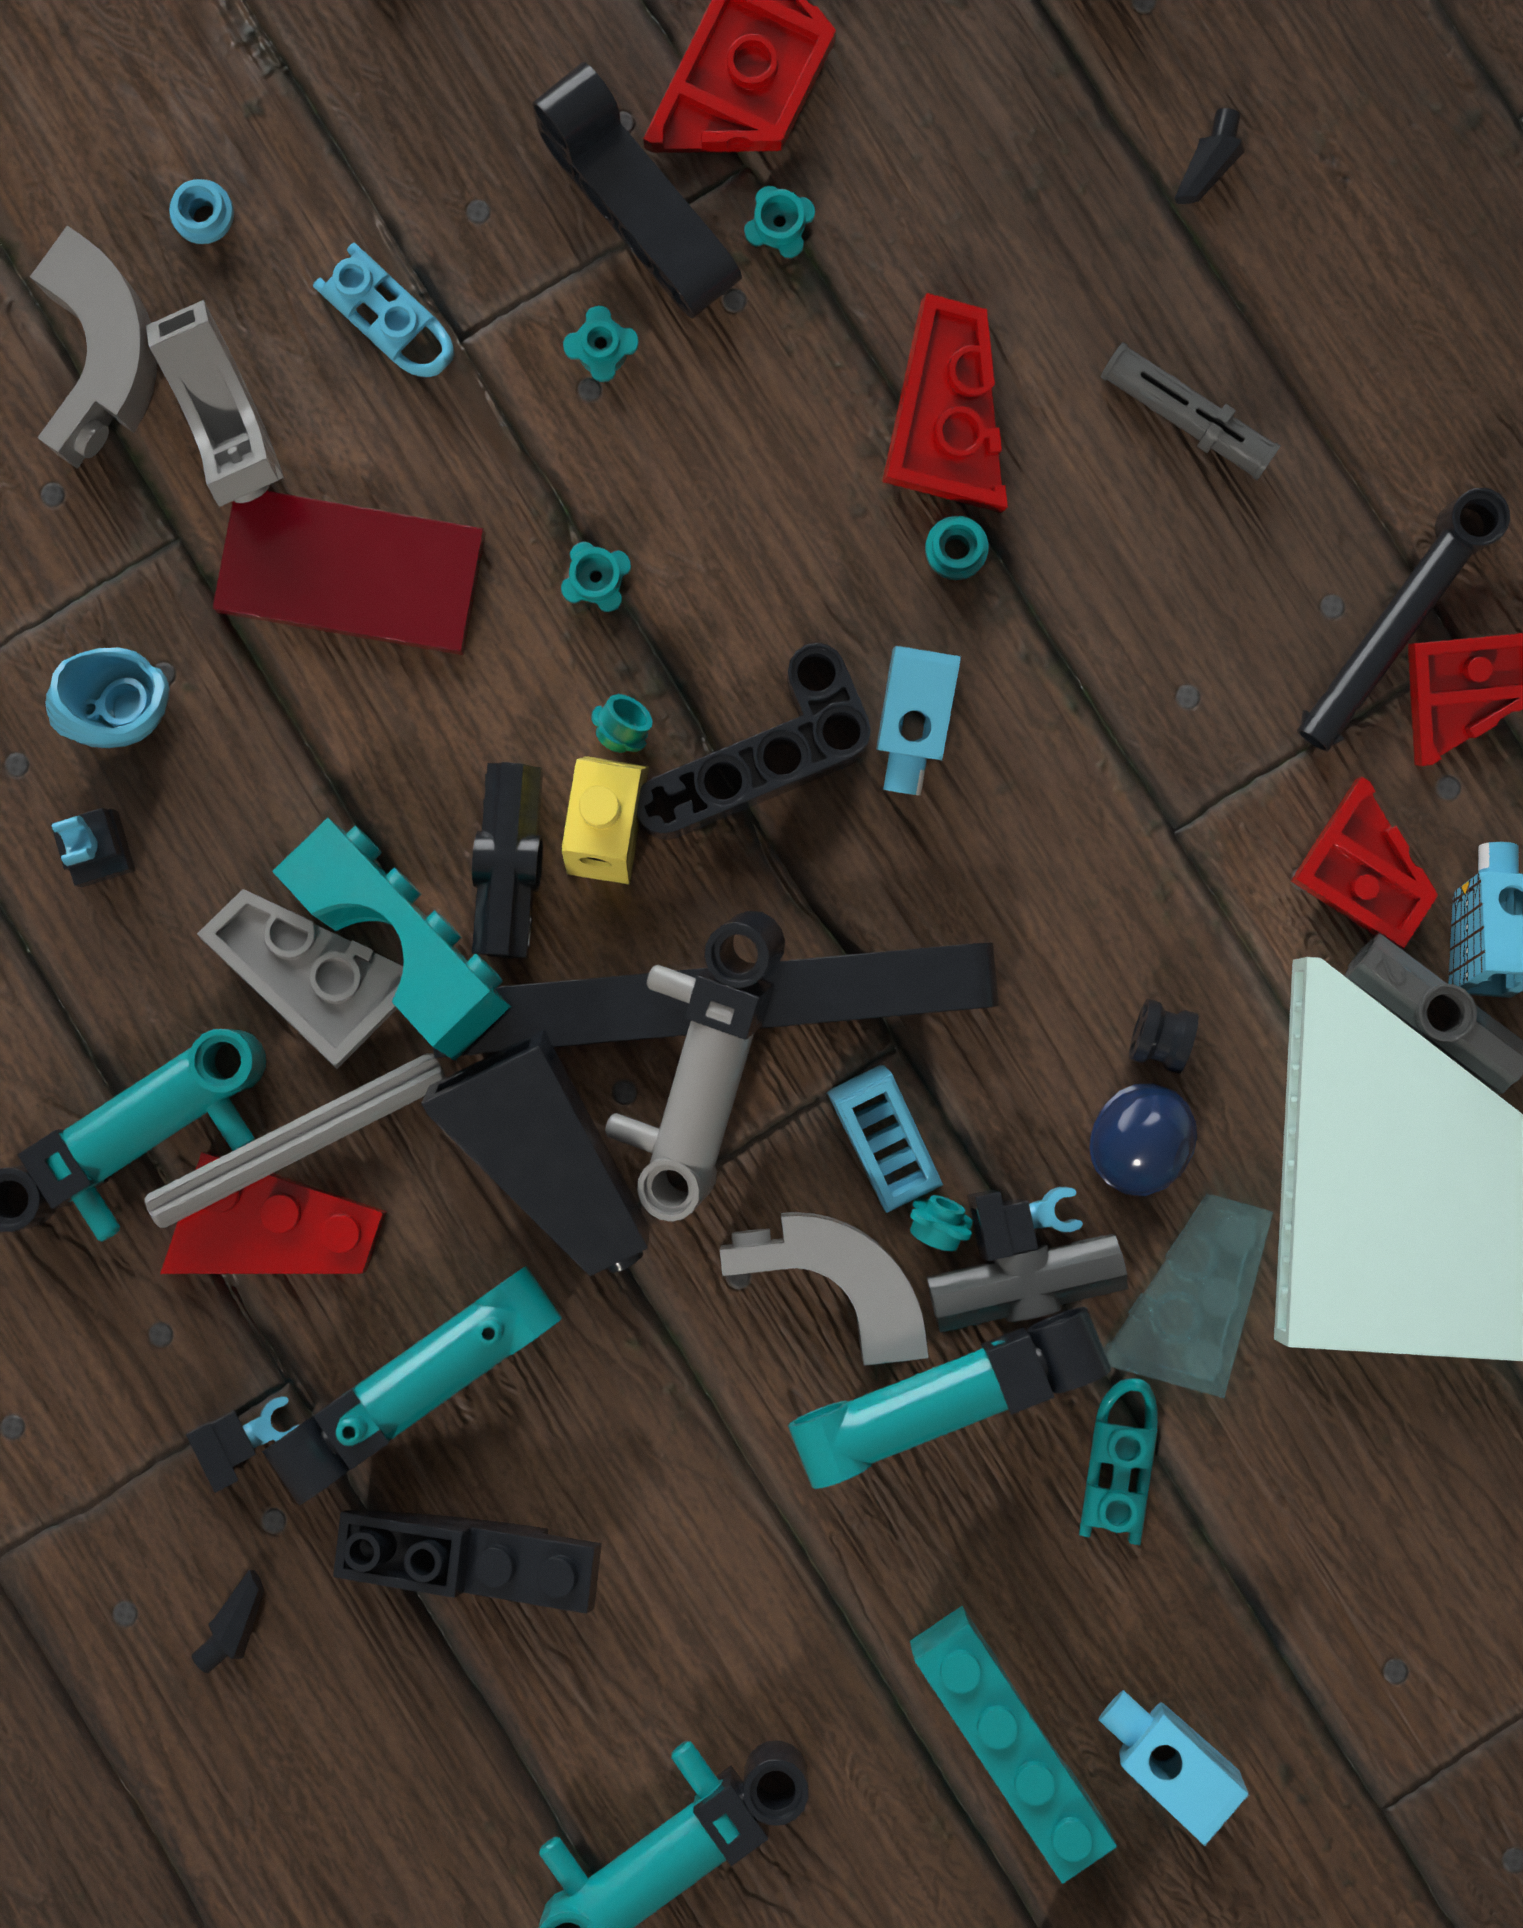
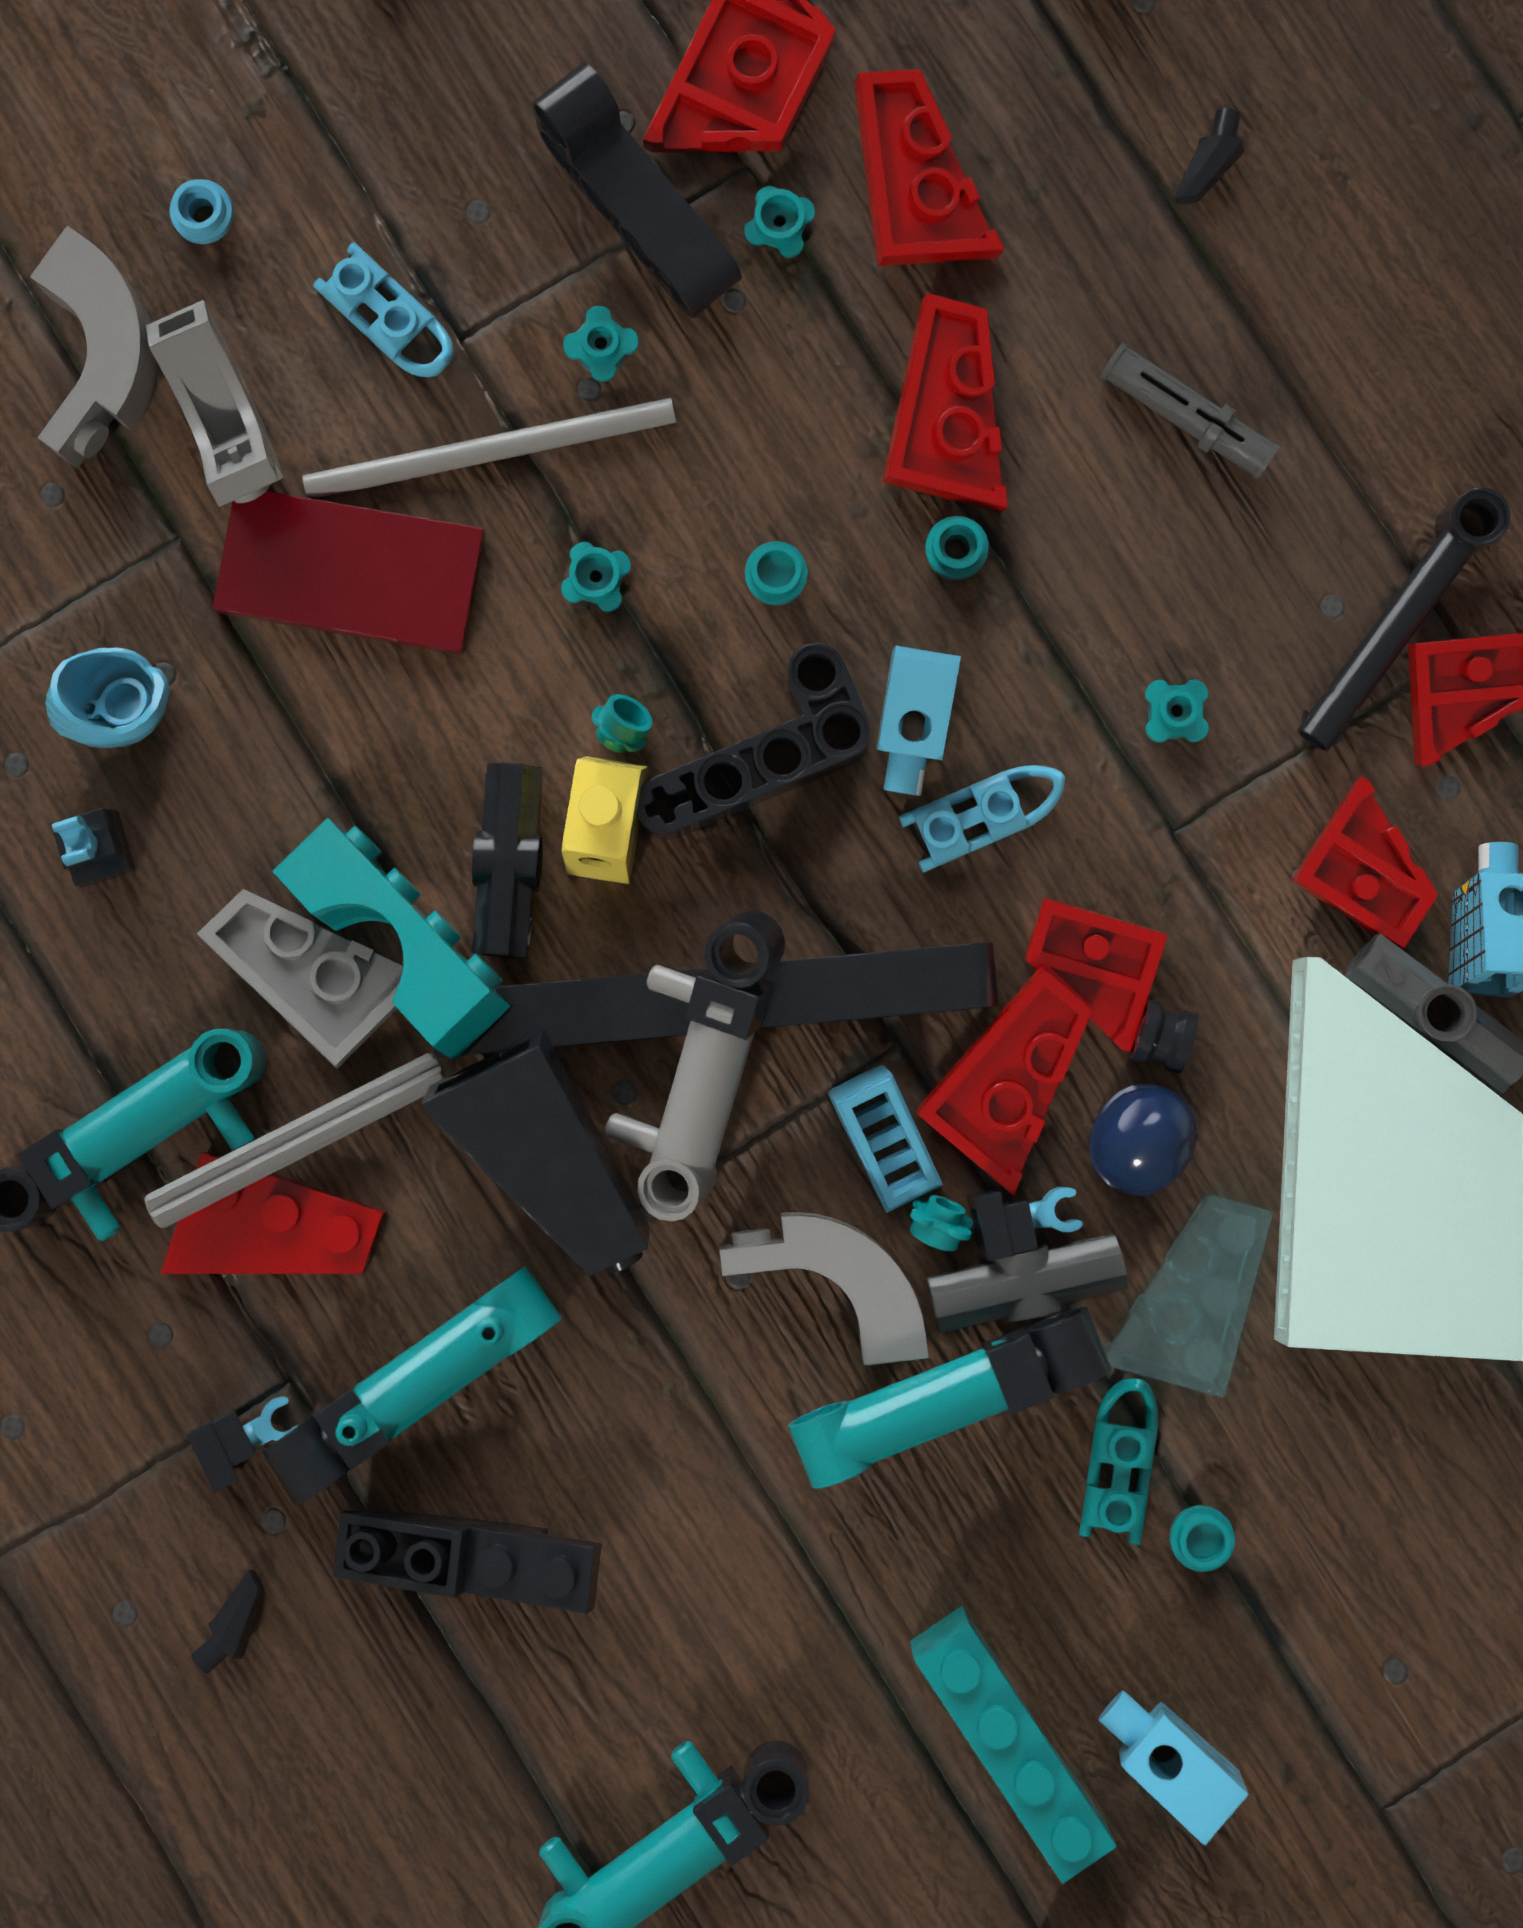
none -> light grey piece [303,398,676,499]
none -> teal plate [745,541,808,606]
none -> red wing [854,69,1004,266]
none -> medium azure piece [899,765,1066,873]
none -> red wing [916,966,1093,1195]
none -> red wing [1024,897,1168,1052]
none -> teal plate [1145,679,1209,743]
none -> teal plate [1169,1505,1235,1572]

